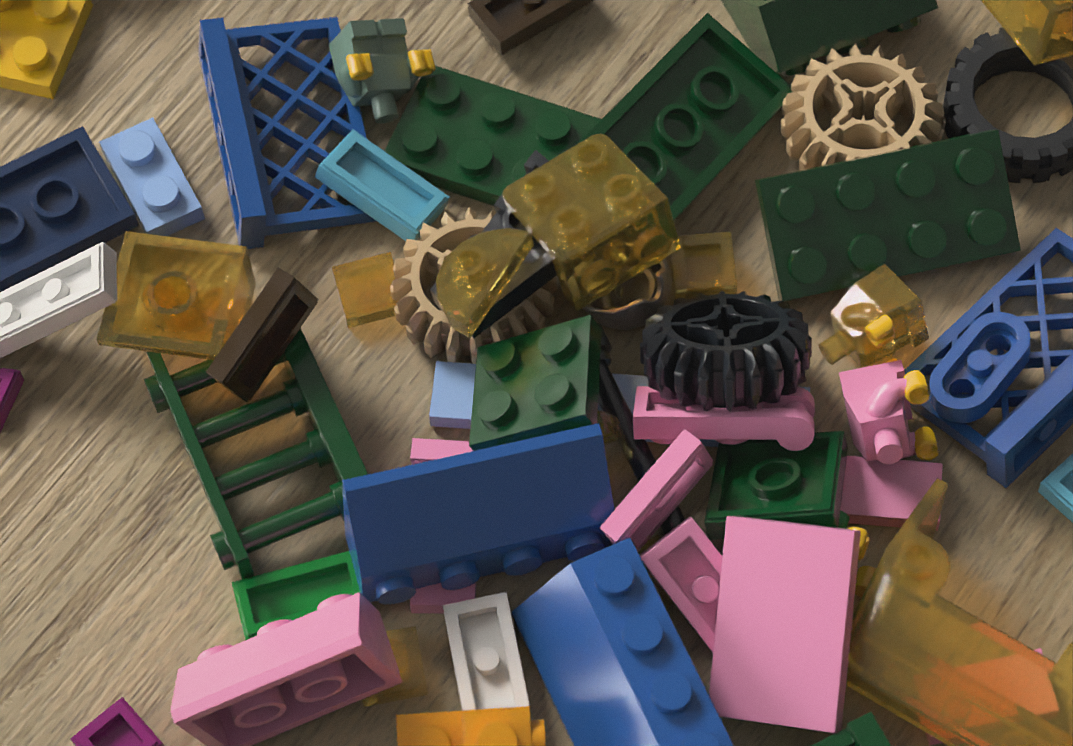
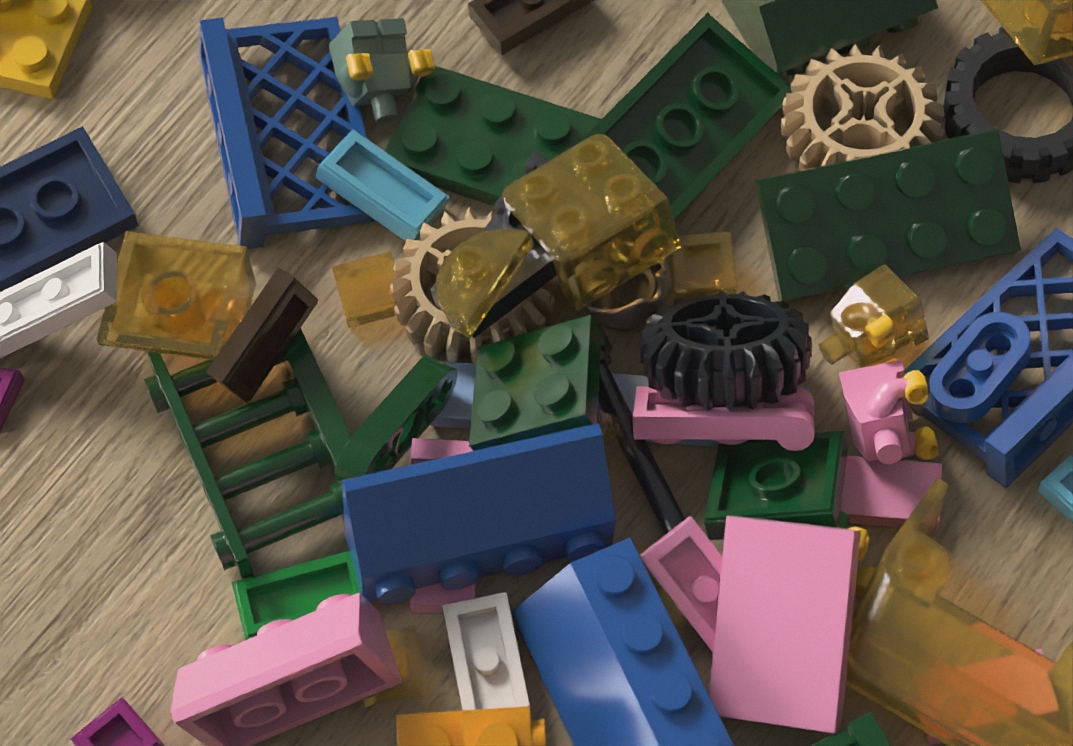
light blue plate [99,118,205,244] -> none
bright pink tile [600,429,713,552] -> none
none -> dark green beam [334,355,458,484]

